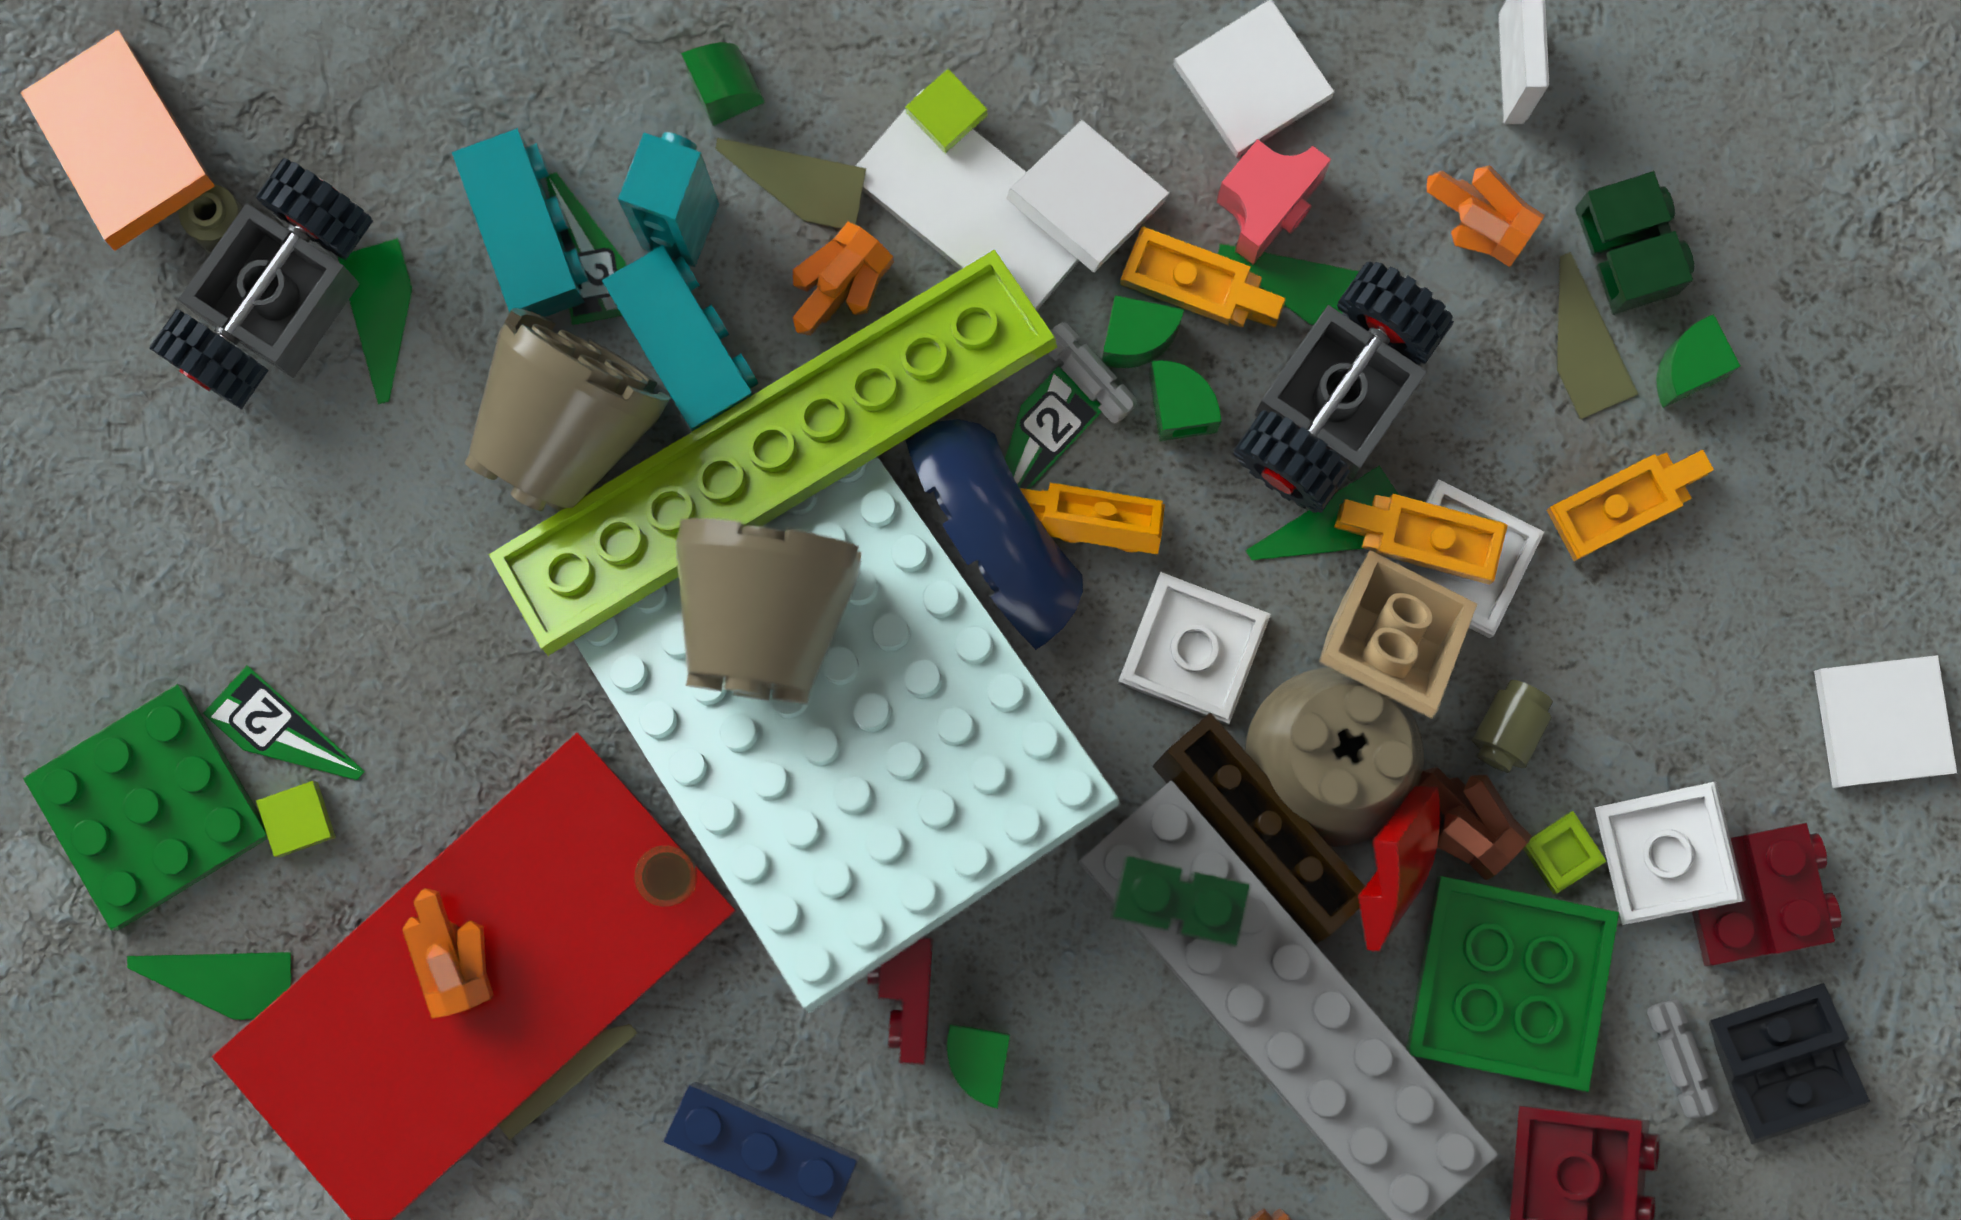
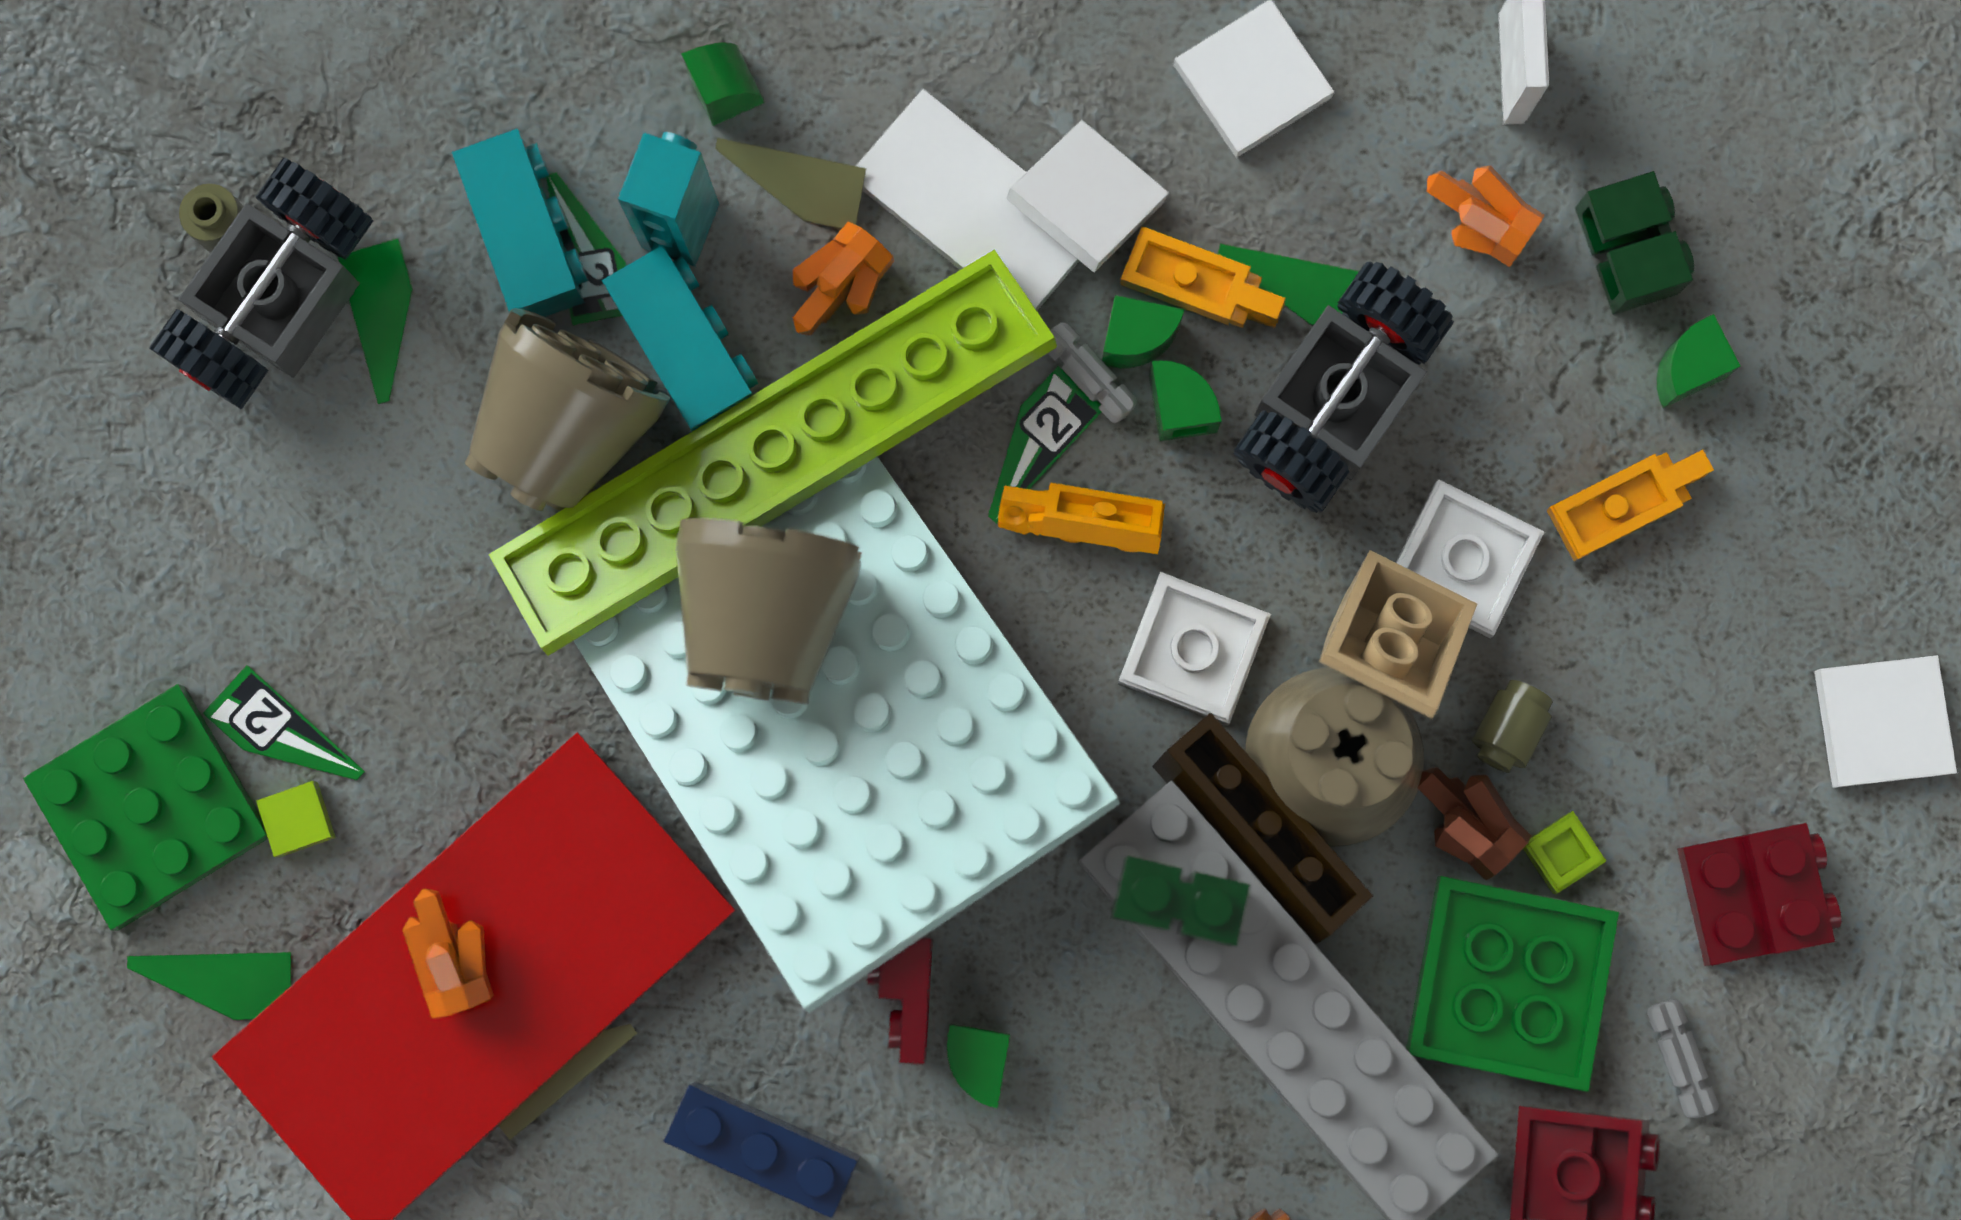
tile [21,30,215,251] -> none
clear orange tile [634,845,697,907] -> none
lime tile [905,69,988,154] -> none
dark blue brick [905,419,1083,650] -> none
coral brick [1216,139,1331,265] -> none
green sticker [1245,465,1399,560] -> none
light orange hinge [1334,494,1508,585] -> none
red slope [1359,786,1440,951] -> none
olive sticker [1557,252,1638,420] -> none
white tile [1594,782,1745,925] -> none
black slope [1709,983,1870,1144] -> none

